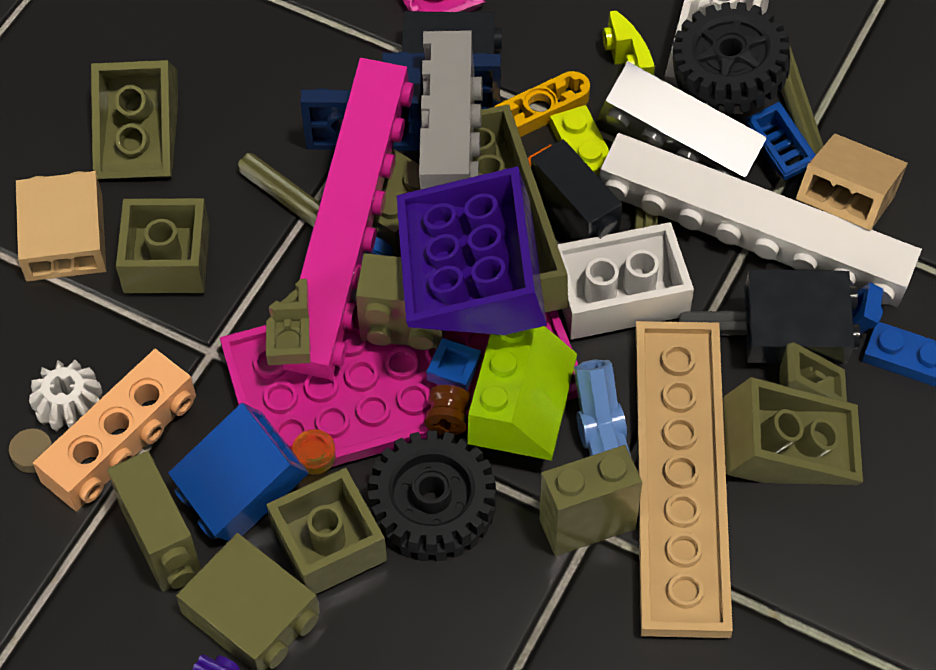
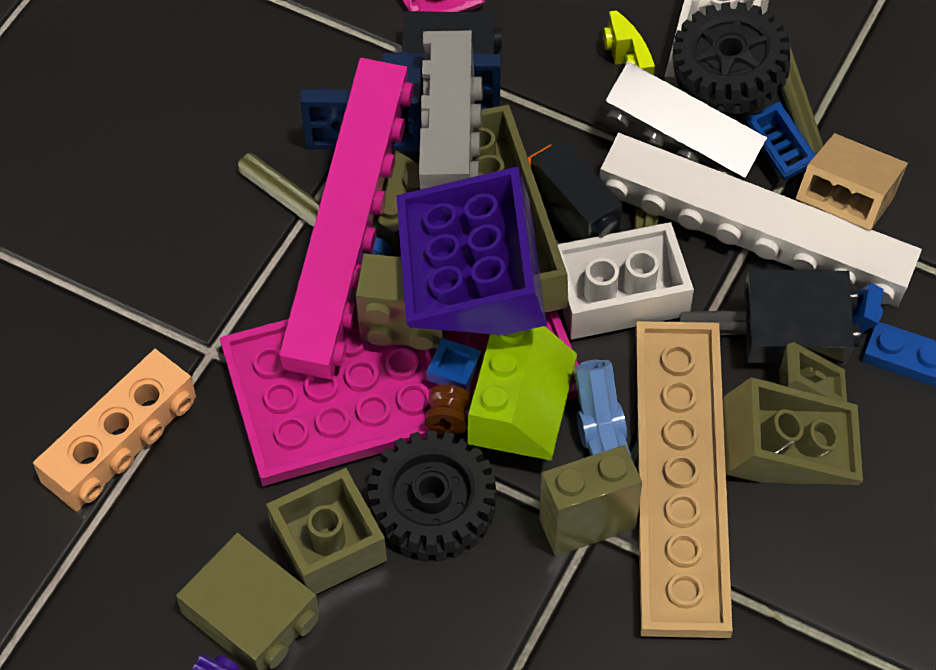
dark tan tile [9,429,52,473] -> none
tan brick [16,171,107,282] -> none
white gear [29,360,103,432] -> none
olive slope [91,60,178,180] -> none
olive brick [107,450,201,592] -> none
olive brick [116,198,210,293] -> none
blue brick [168,402,309,541] -> none
olive slope [266,278,311,365] -> none
tile [292,429,336,474] -> none
yellow beam [494,71,590,137] -> none
neon yellow plate [550,105,609,177] -> none

